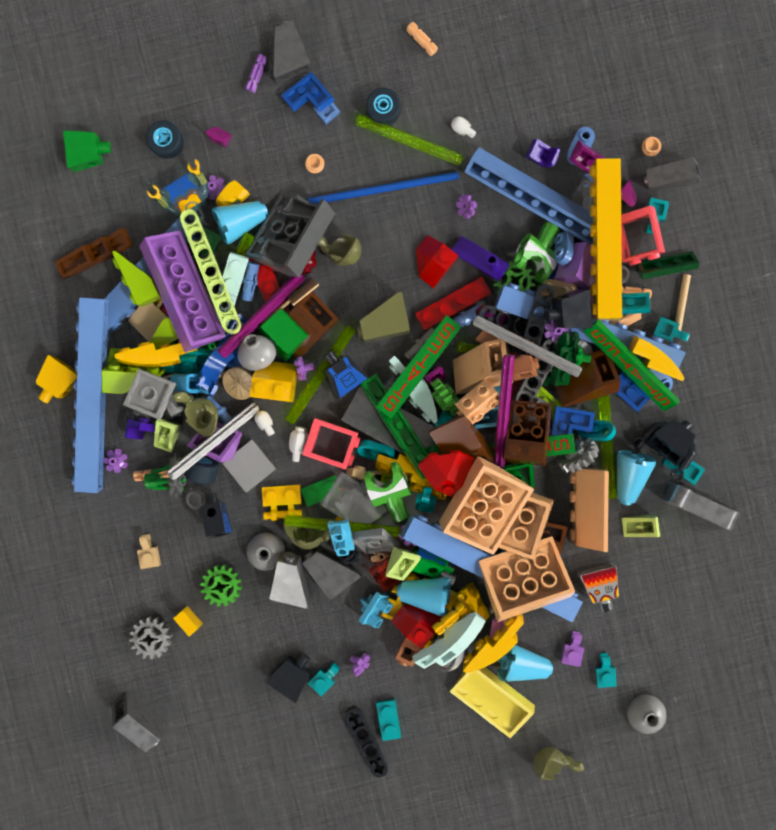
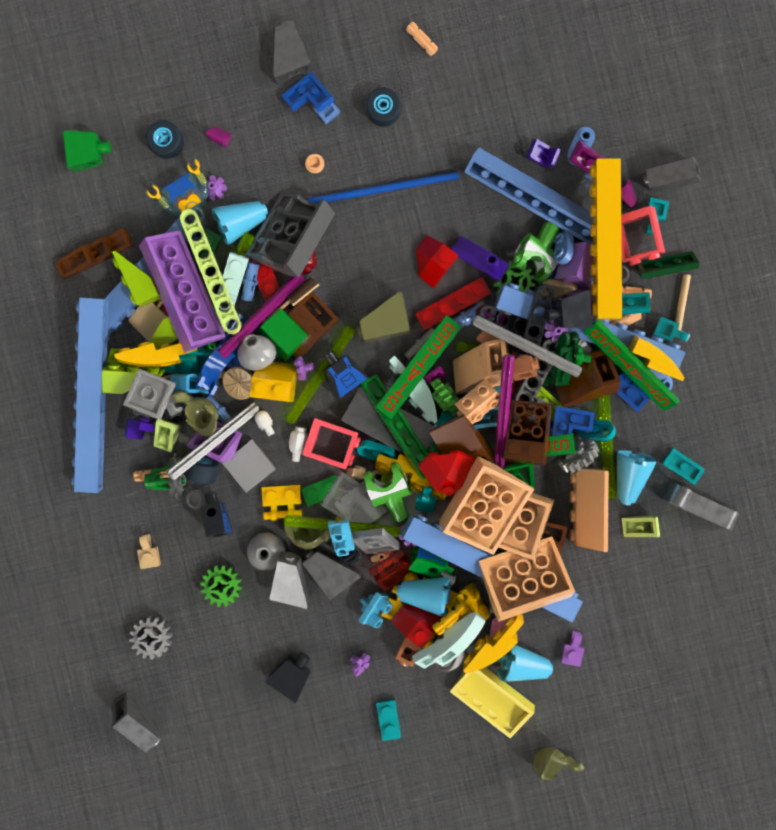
yellow torso [36,355,77,403] -> none
medium lavender plant [103,449,128,473] -> none
yellow piece [173,606,203,636] -> none
yellow rock [216,180,250,207] -> none
medium lavender axle [245,54,268,93] -> none
teal plate [308,662,340,697] -> none
olive piece [317,233,361,266] -> none
black beam [345,706,388,778] -> none
clear neon green axle [355,115,463,166] -> none
yellowish green slope [386,546,421,581] -> none
white cylinder [451,116,476,138] -> none
medium lavender plant [456,194,477,219] -> none
torso [577,563,619,612] -> none
teal plate [595,653,617,688] -> none
light grey piece [627,694,667,734] -> none
black torso [633,419,695,480] -> none
light nougat plate [641,137,661,157] -> none

